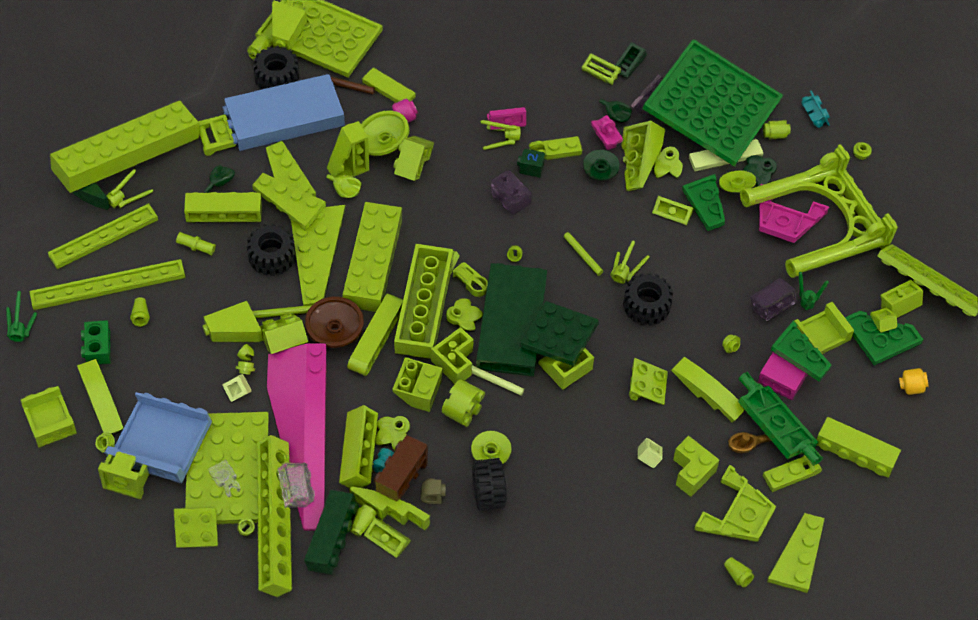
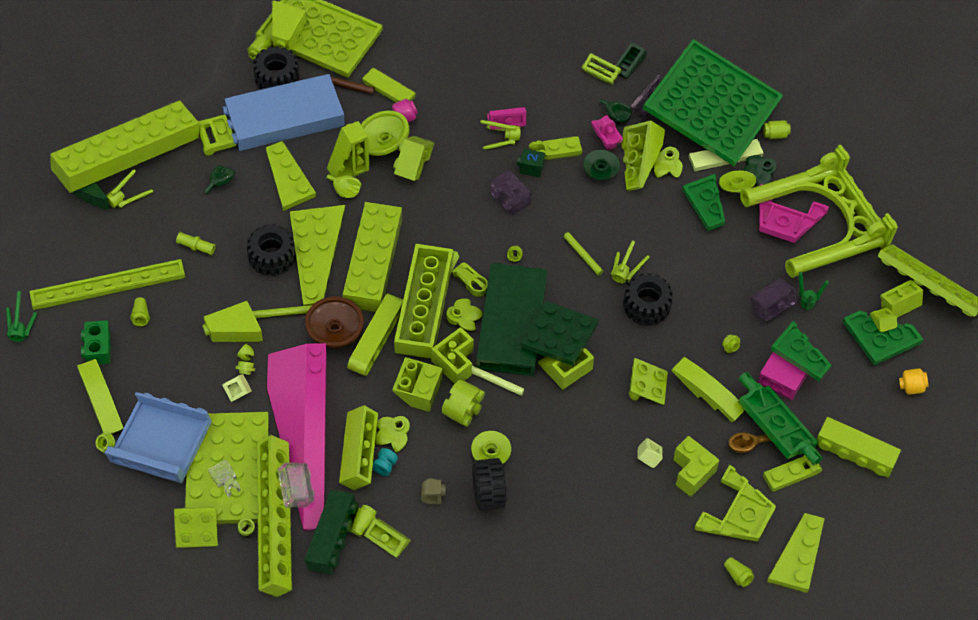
lime panel [21,386,77,448] -> none
lime tile [48,204,158,269] -> none
lime panel [98,452,149,499] -> none
lime brick [184,192,262,222] -> none
lime wing [253,173,326,231] -> none
lime slope [260,313,308,354] -> none
lime slope [350,486,430,530] -> none
reddish brown wedge [374,435,428,502] -> none
lime slope [652,196,694,225] -> none
lime panel [794,302,854,354] -> none
teal hinge [802,90,830,128] -> none
lime plate [853,142,872,160] -> none

